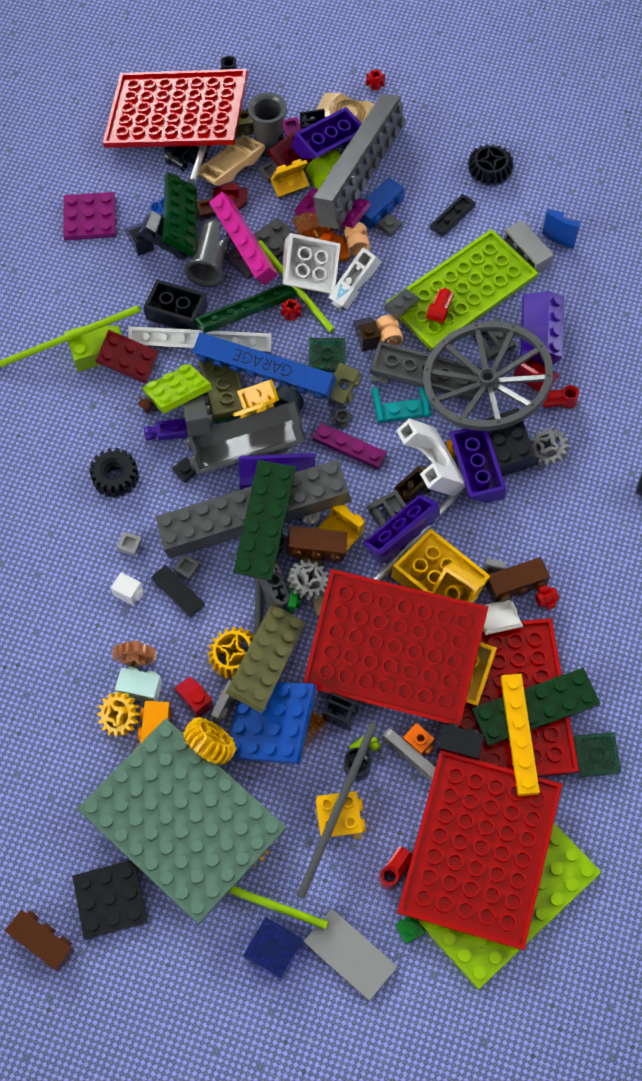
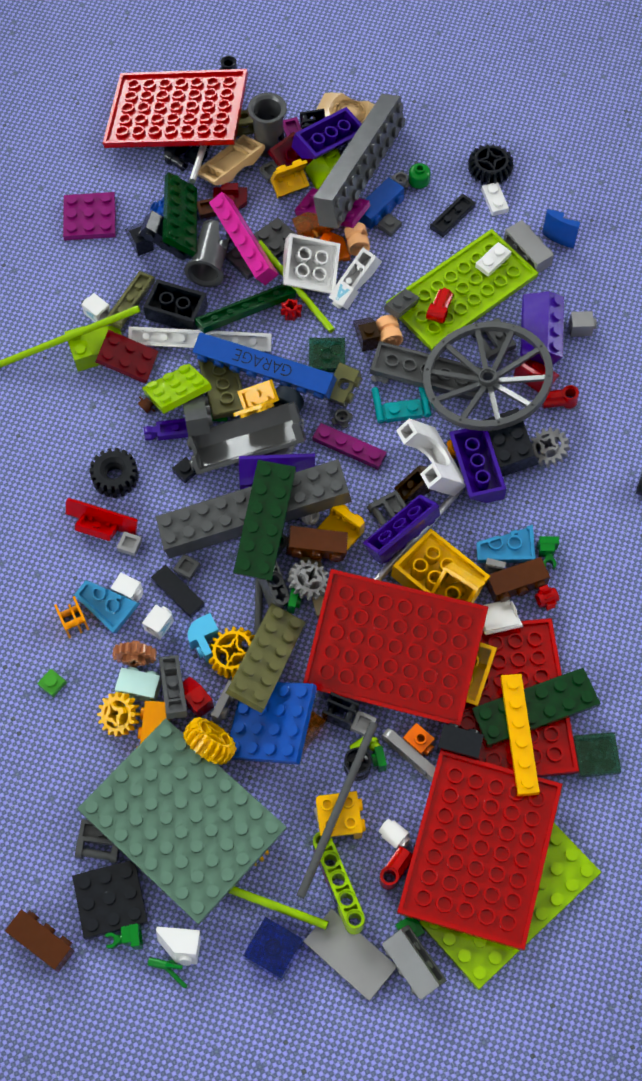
red gear [366,69,385,90] -> none
none -> bright green plate [37,669,67,698]
none -> light orange piece [54,596,90,639]
none -> red bracket [65,498,138,541]
none -> dark azure wing [74,580,140,633]
none -> dark grey plate [75,819,119,863]
none -> white brick [81,293,111,322]
none -> green piece [105,923,143,950]
none -> olive tile [106,271,155,330]
none -> white brick [142,605,174,640]
none -> green plant [147,956,199,988]
none -> white slope [156,927,201,966]
none -> dark grey hinge [159,655,187,719]
none -> medium azure brick [188,613,219,663]
none -> lime beam [313,832,365,935]
none -> light grey plate [350,710,377,736]
none -> green plate [371,746,387,772]
none -> white brick [379,819,411,849]
none -> brick [382,925,447,1000]
none -> light grey plate [391,172,410,188]
none -> green head [408,163,431,189]
none -> white plate [475,242,512,277]
none -> dark azure wing [476,525,536,563]
none -> white plate [481,182,509,216]
none -> green piece [537,536,559,570]
none -> light grey brick [569,311,597,337]

